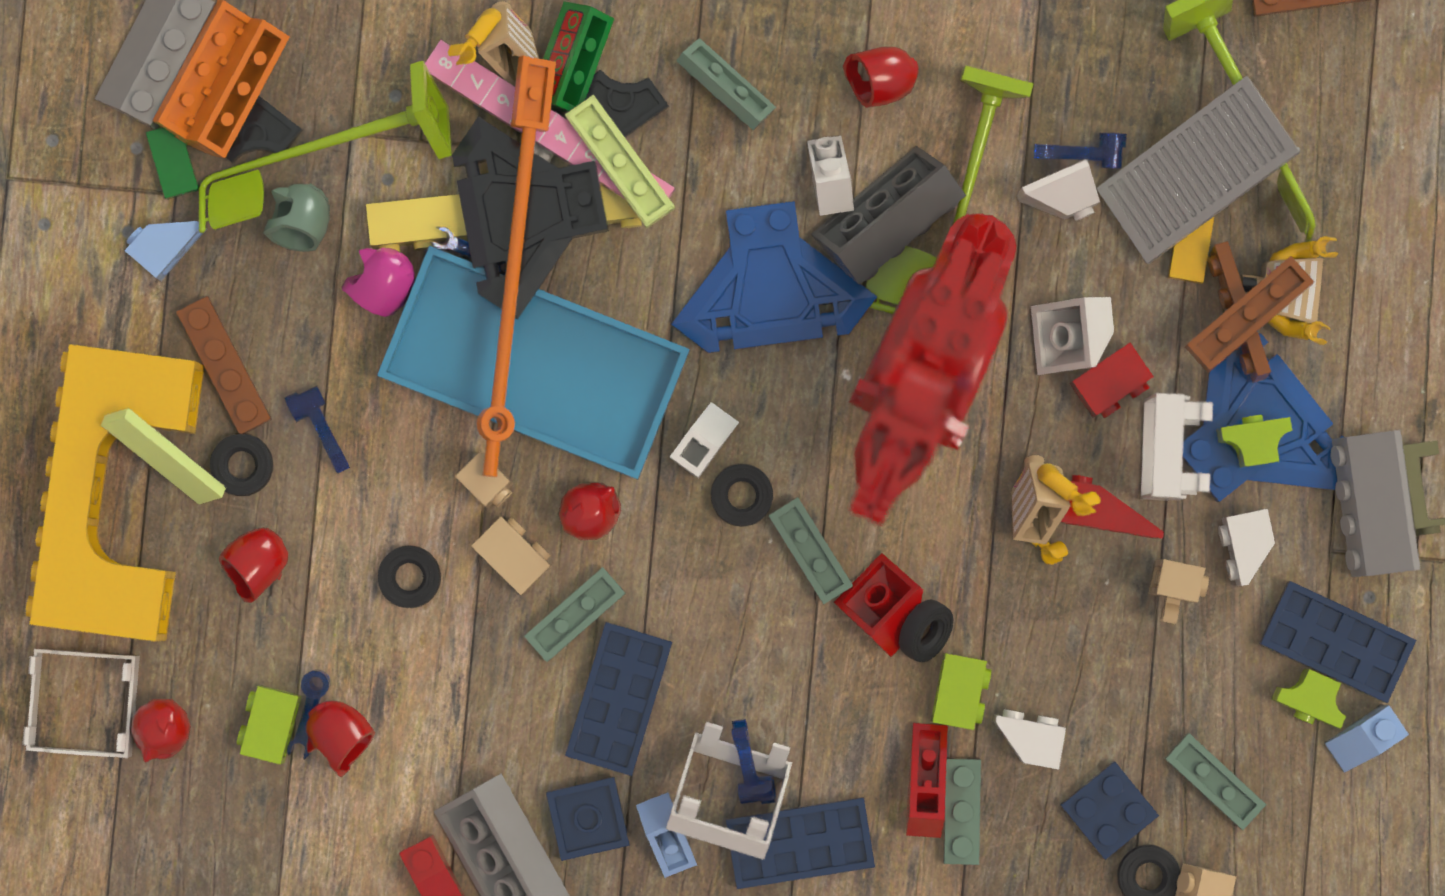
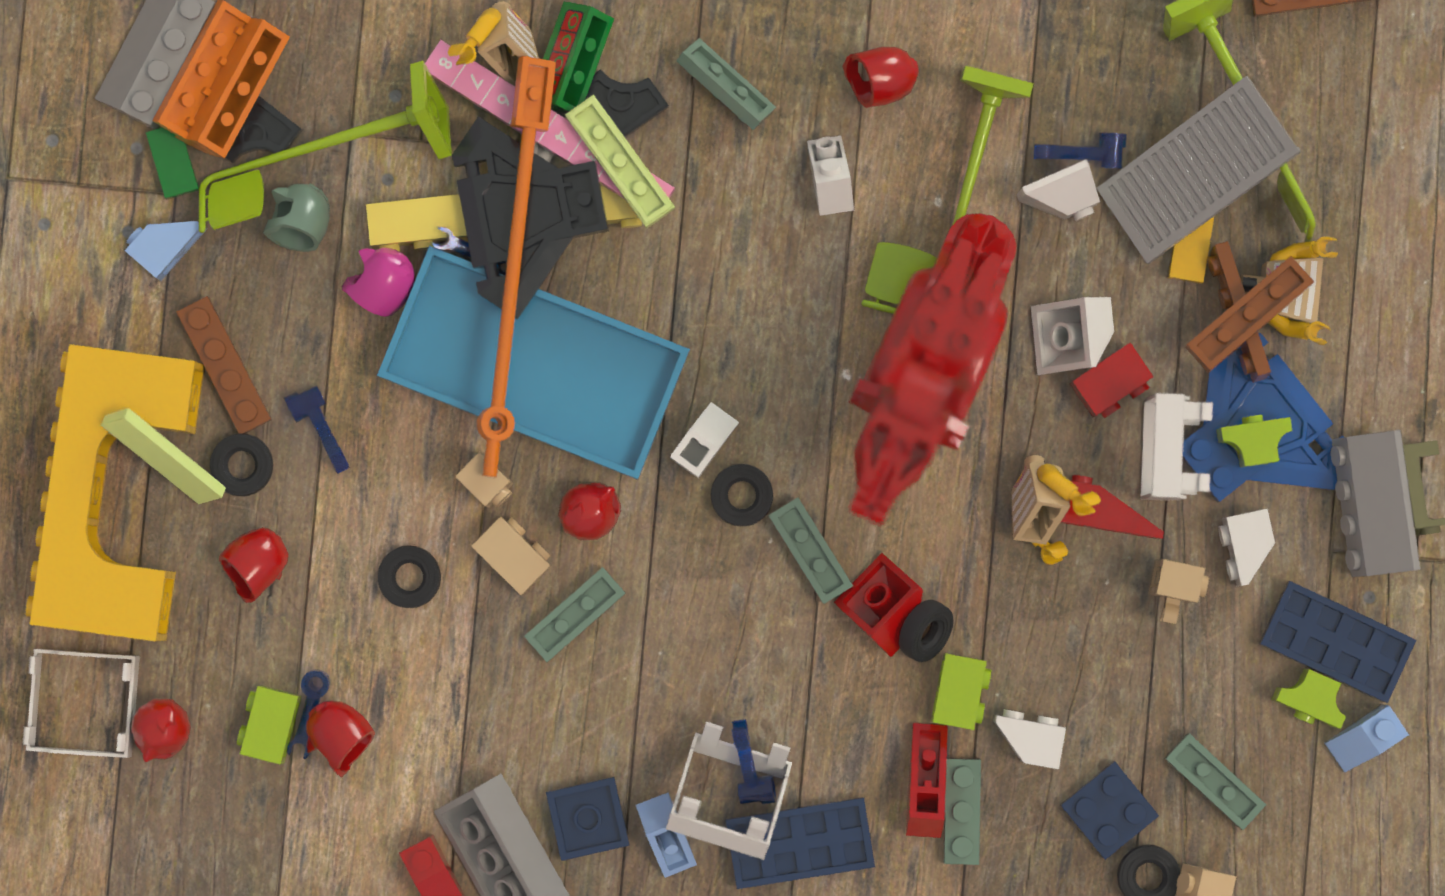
dark blue plate [565,622,673,776] -> none
blue plate [671,201,877,353] -> none
dark grey slope [811,146,966,285] -> none

